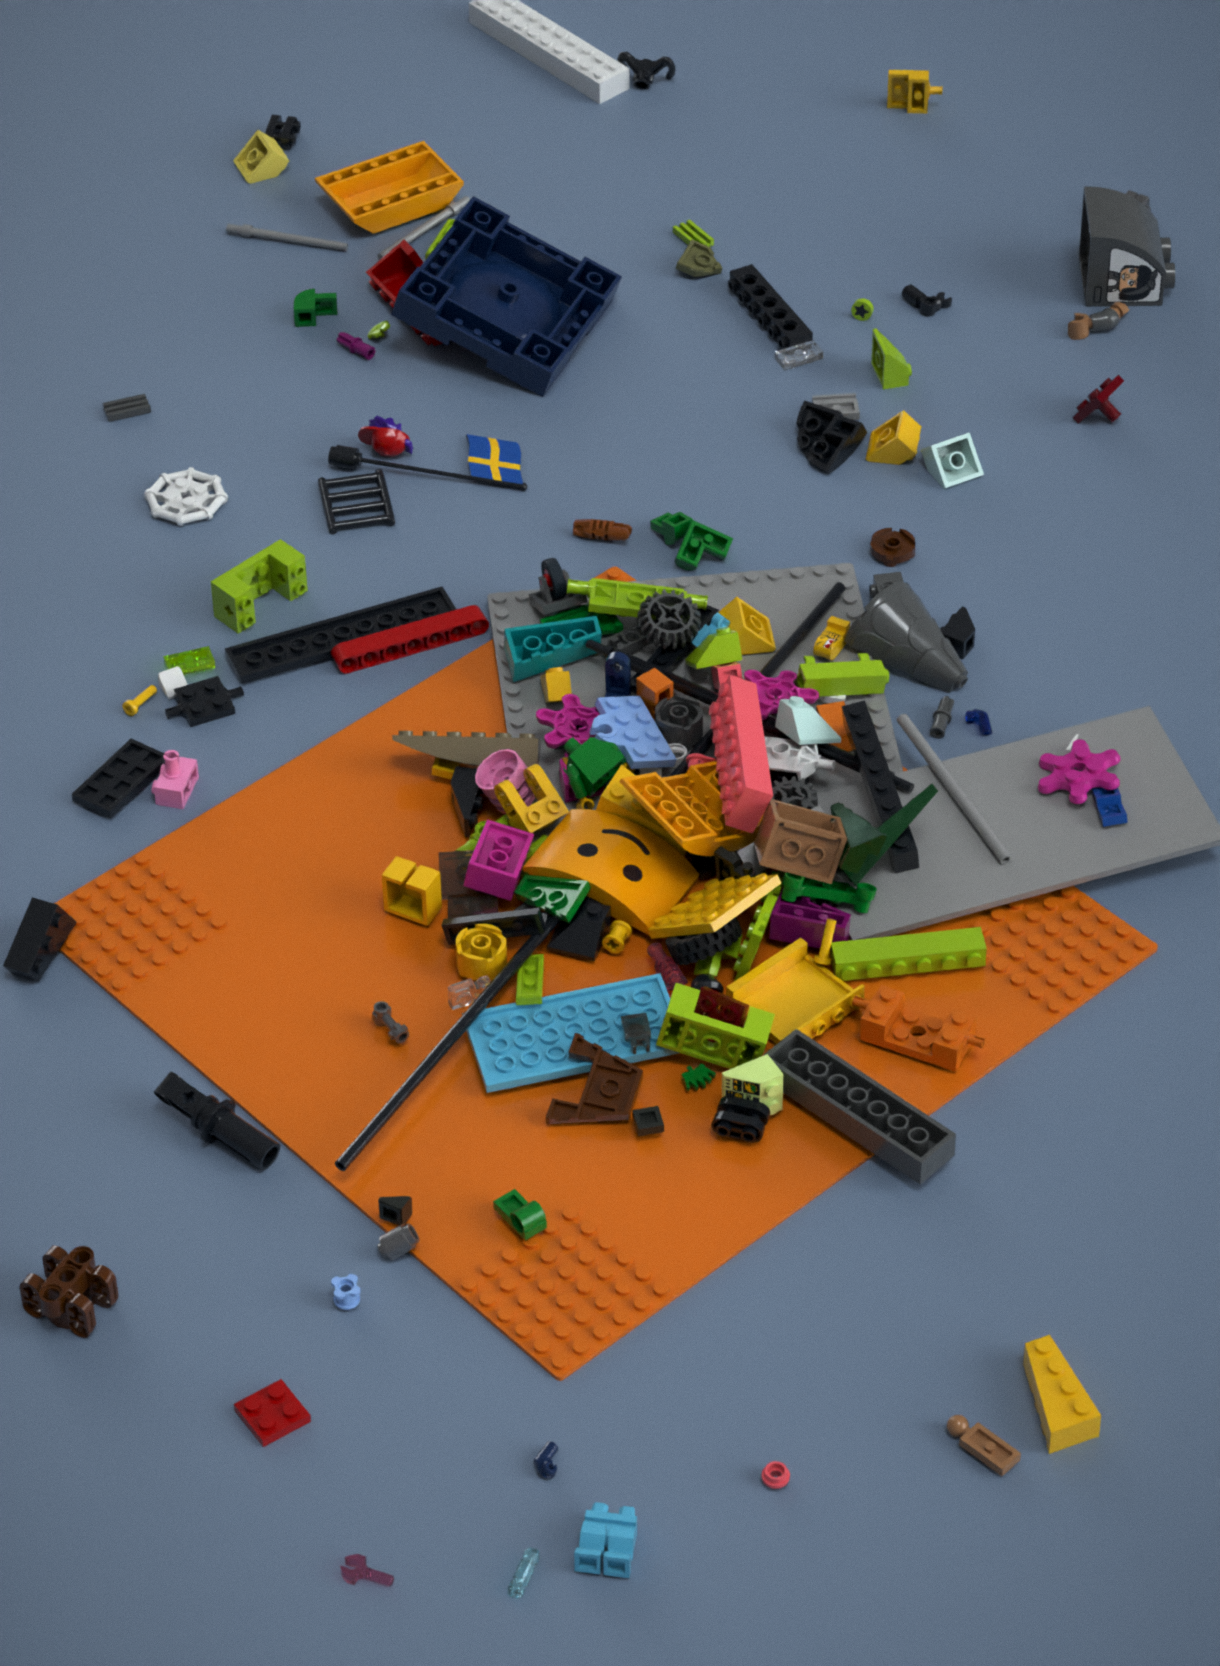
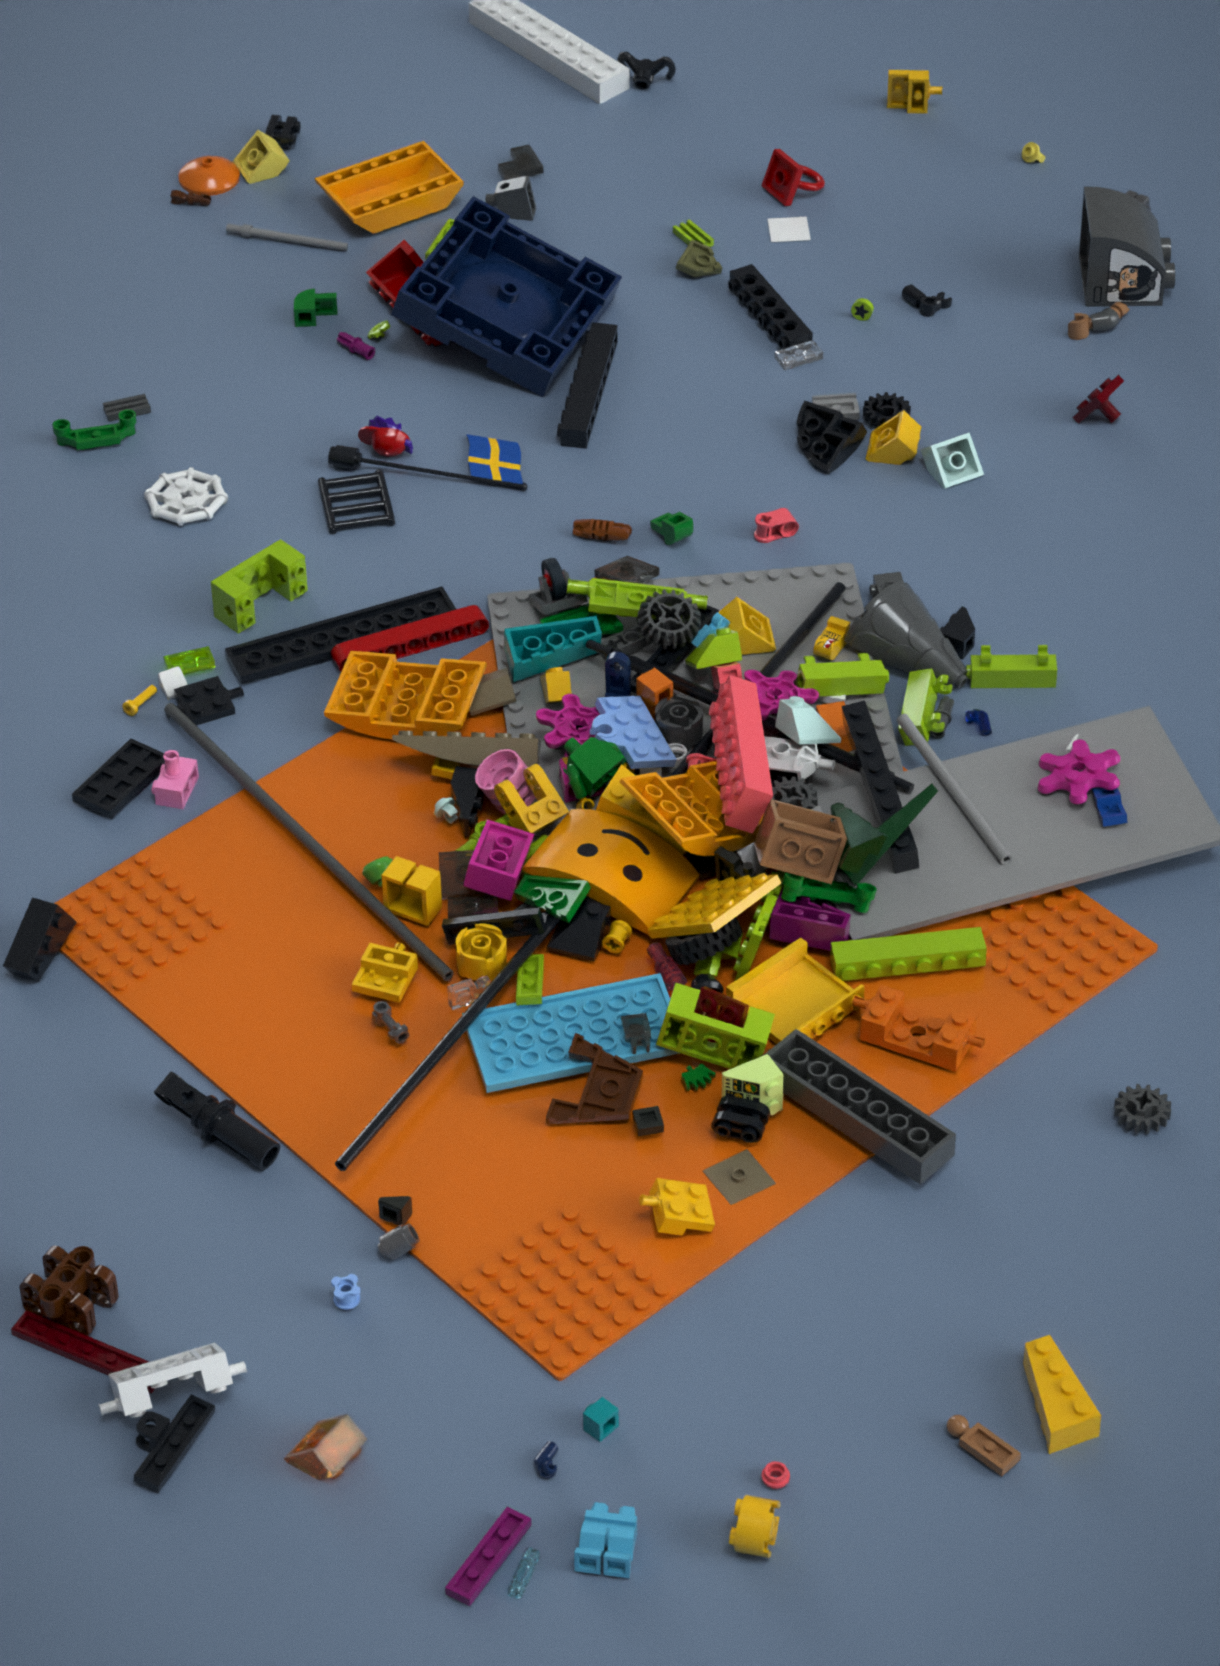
red plate [234,1379,311,1447] -> none
clear pink bar [340,1554,394,1586] -> none
light grey bar [378,196,470,260] -> none
green plate [493,1189,547,1240] -> none
green brick [674,520,733,571] -> none
yellow piece [814,919,837,965] -> none
reddish brown plate [870,528,915,567] -> none
lime slope [871,328,912,390] -> none
none -> dark red tile [11,1310,156,1394]
none -> green plate [52,409,137,450]
none -> white brick [98,1343,247,1418]
none -> black plate [134,1394,215,1493]
none -> dark grey piece [164,703,454,981]
none -> reddish brown piece [170,190,211,206]
none -> orange dish [178,156,240,196]
none -> clear orange slope [284,1414,367,1480]
none -> light orange slope [324,651,487,739]
none -> yellow plate [352,942,418,1003]
none -> bright green cone [362,856,393,887]
none -> light aqua plate [434,797,458,824]
none -> magenta plate [445,1507,532,1606]
none -> dark tan slope [469,667,516,716]
none -> dark grey torso [485,176,537,221]
none -> clear smoke plate [498,144,543,180]
none -> black brick [557,322,618,449]
none -> teal plate [583,1397,619,1442]
none -> clear smoke plate [594,556,660,584]
none -> yellow plate [639,1178,715,1236]
none -> dark tan plate [703,1149,776,1205]
none -> yellow brick [729,1495,780,1558]
none -> coral piece [754,508,799,543]
none -> red tile [761,149,825,206]
none -> white sticker [767,217,811,242]
none -> black gear [863,392,911,427]
none -> lime brick [898,668,952,746]
none -> lime brick [966,645,1057,688]
none -> light yellow plate [1022,142,1046,163]
none -> dark grey gear [1114,1084,1171,1134]

